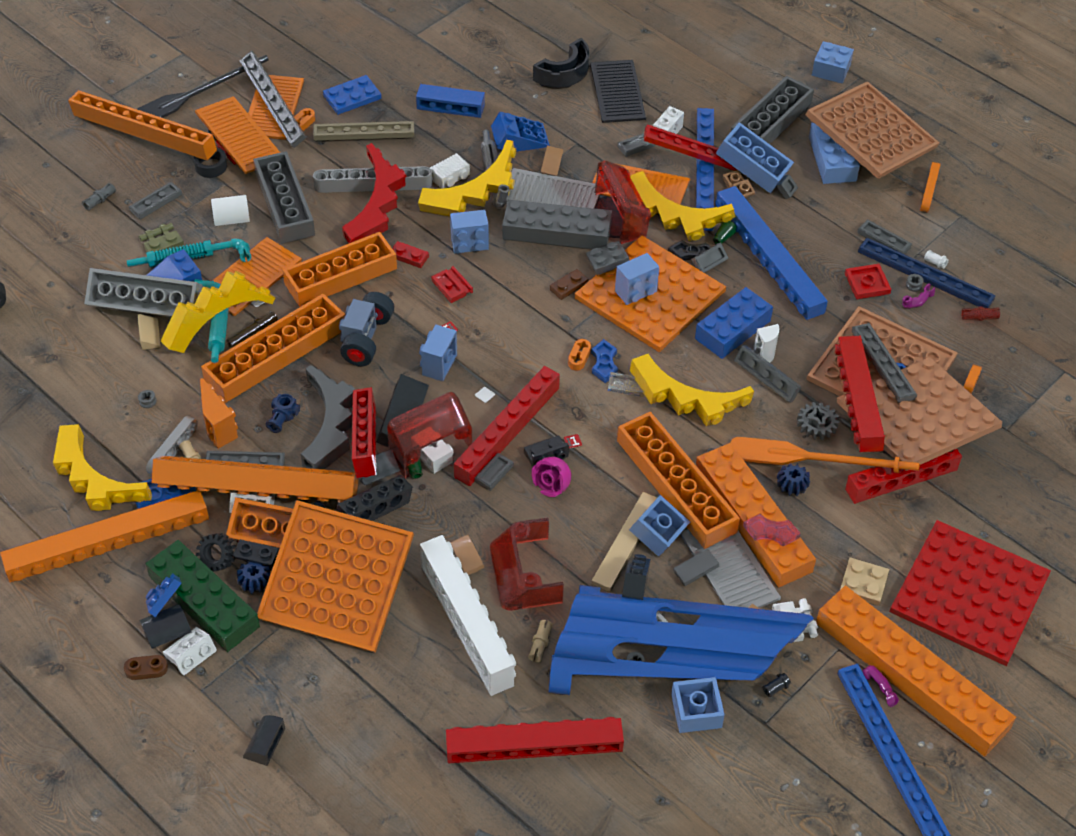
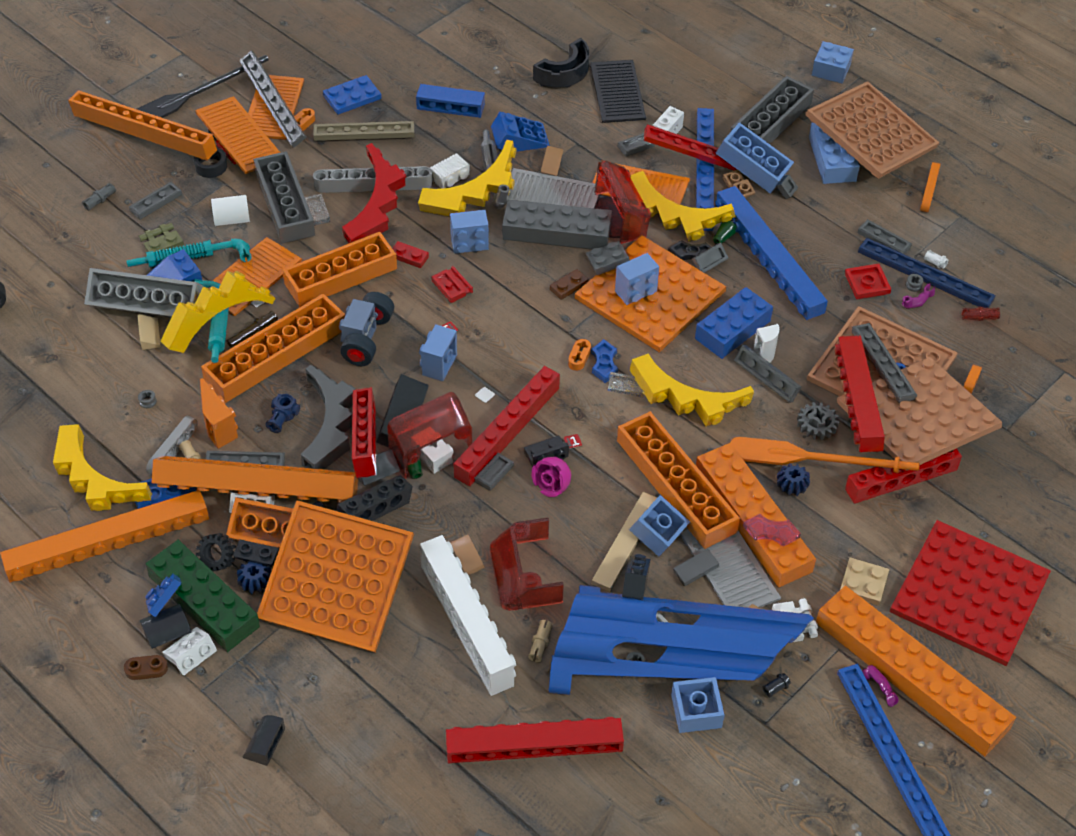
none -> clear plate [305,194,330,226]

